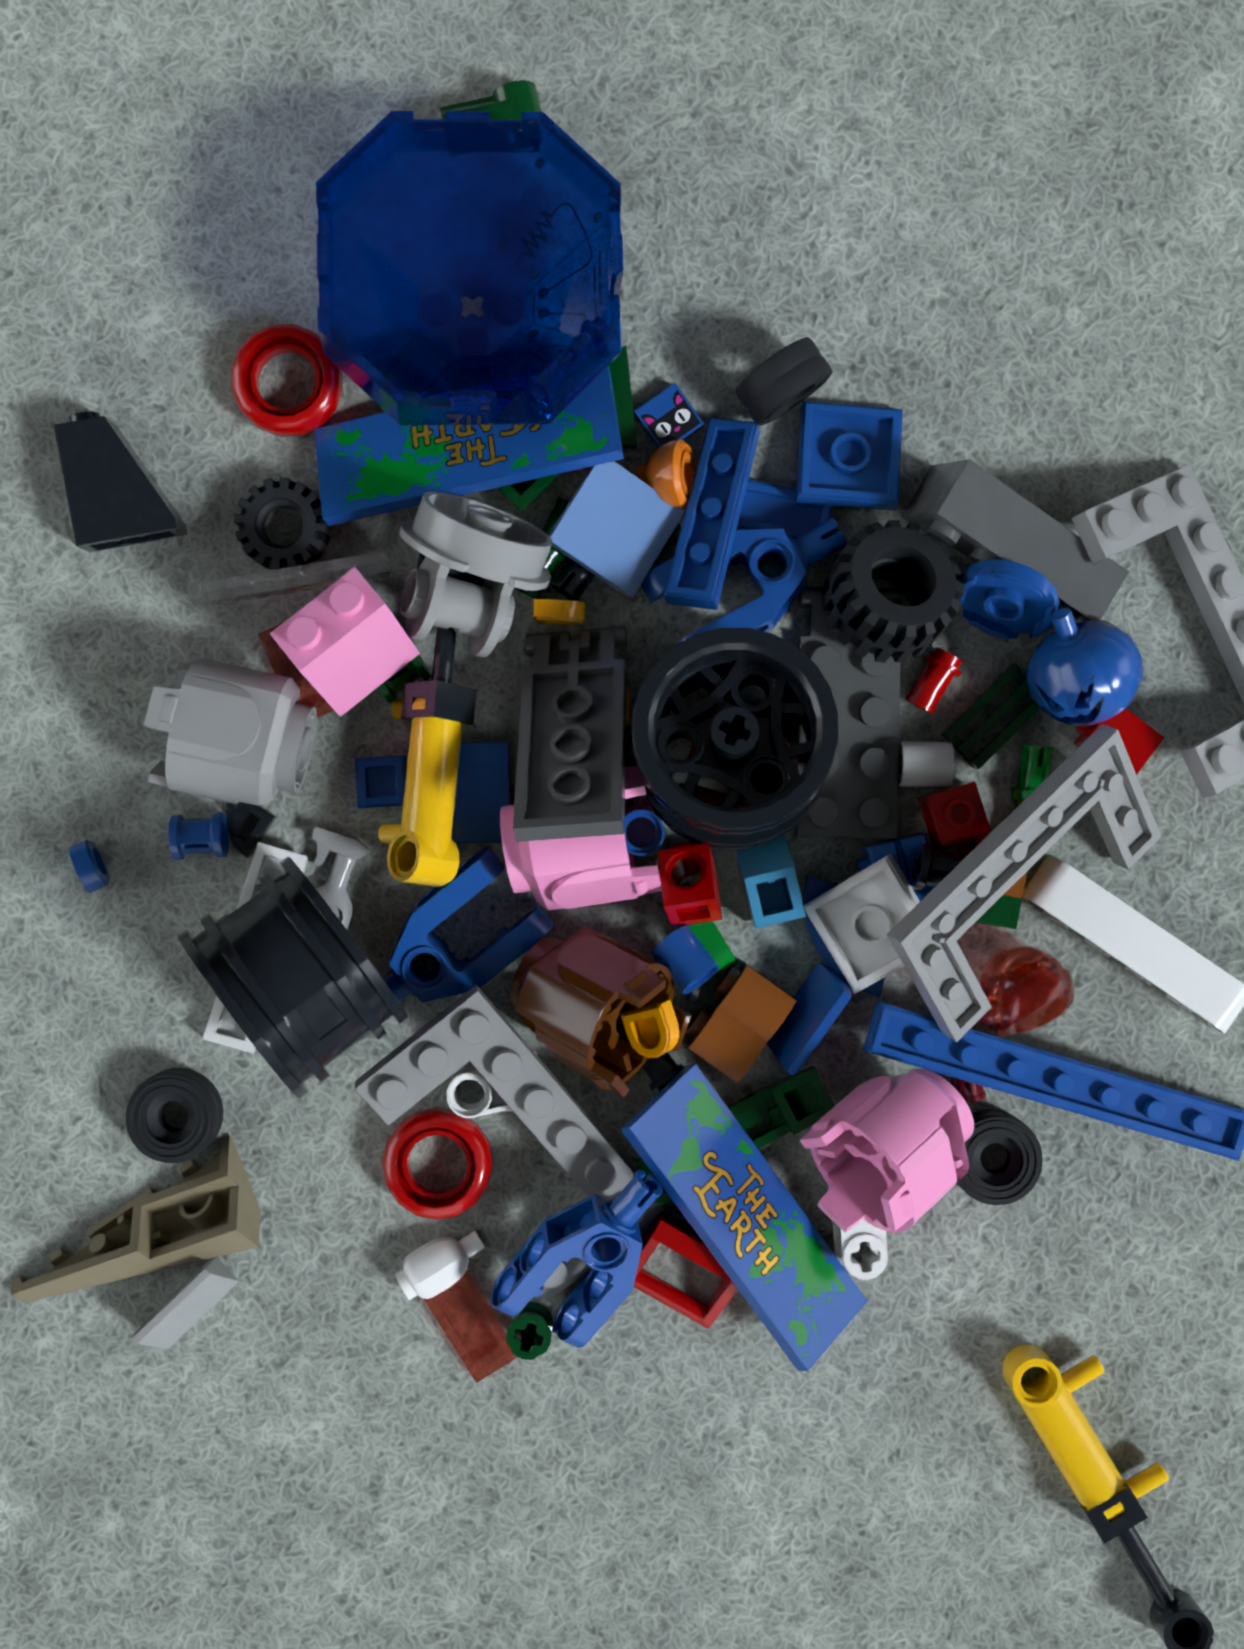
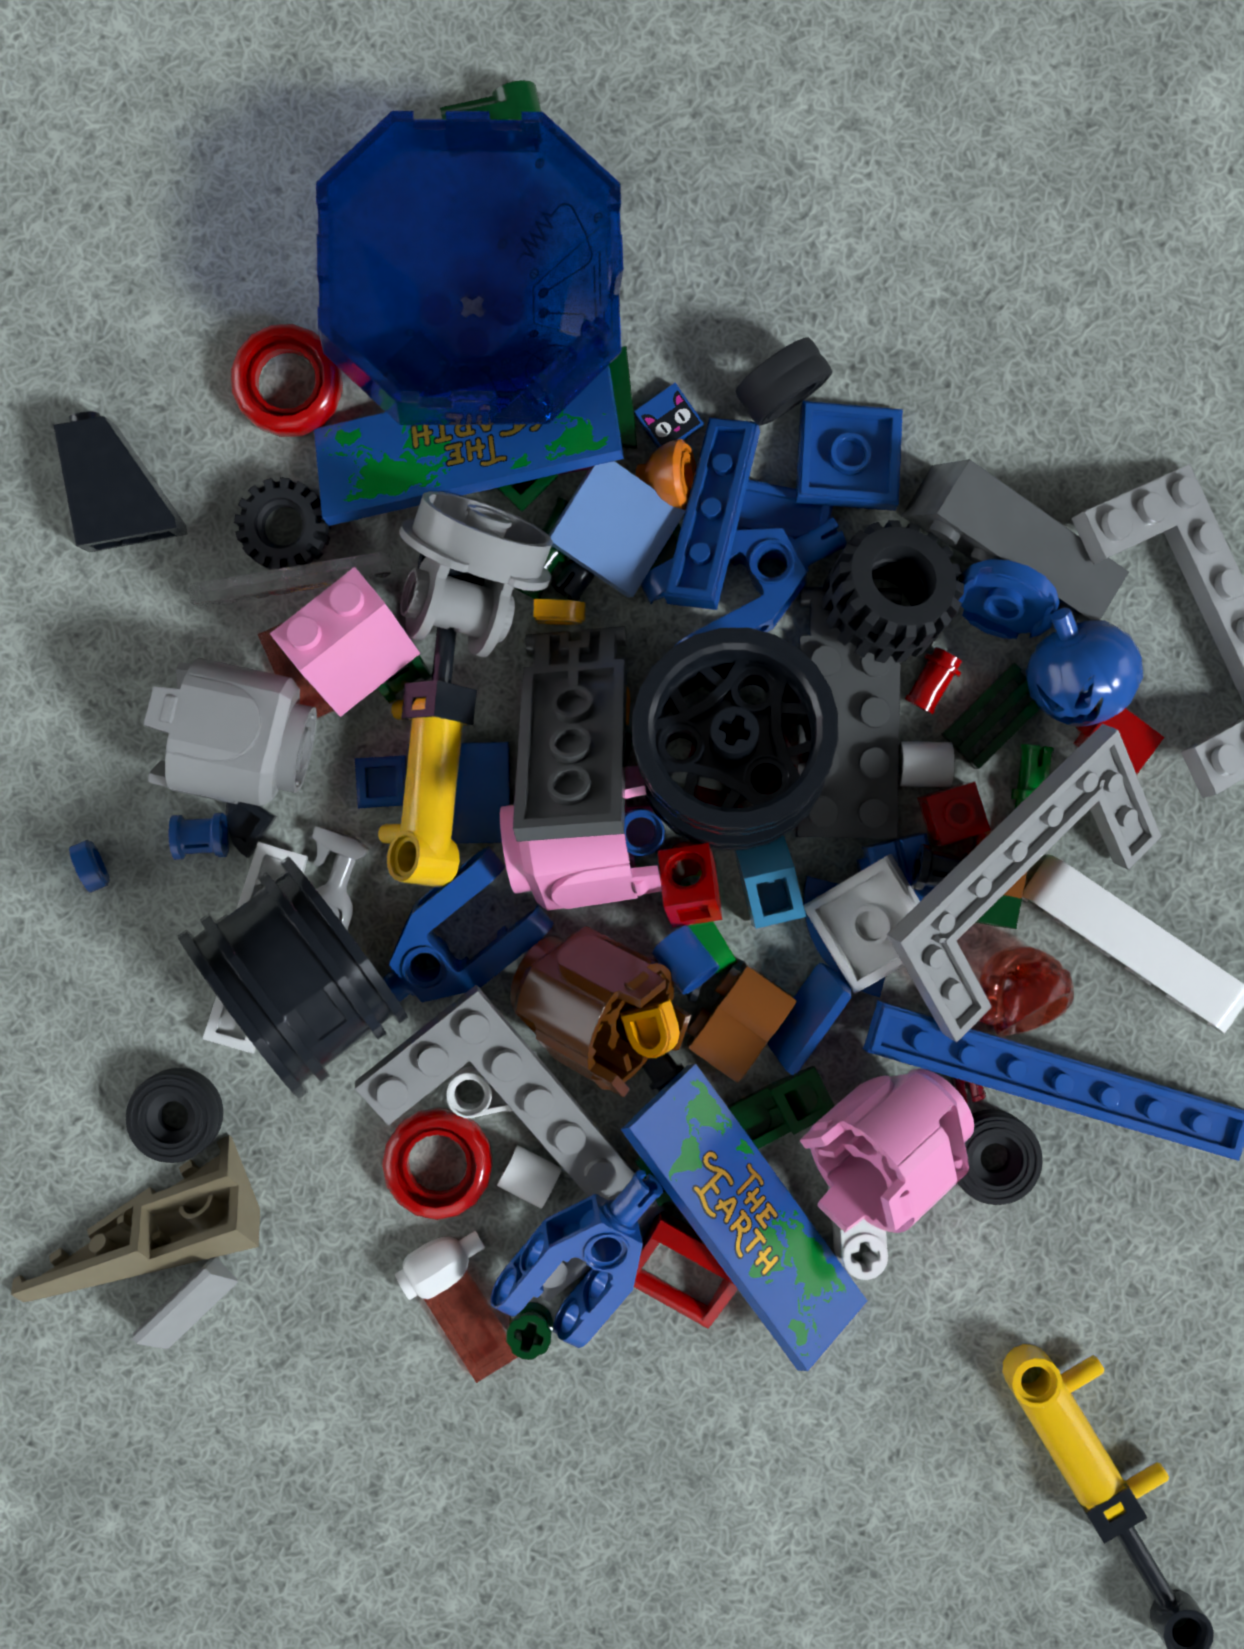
none -> white beam [496,1145,562,1209]

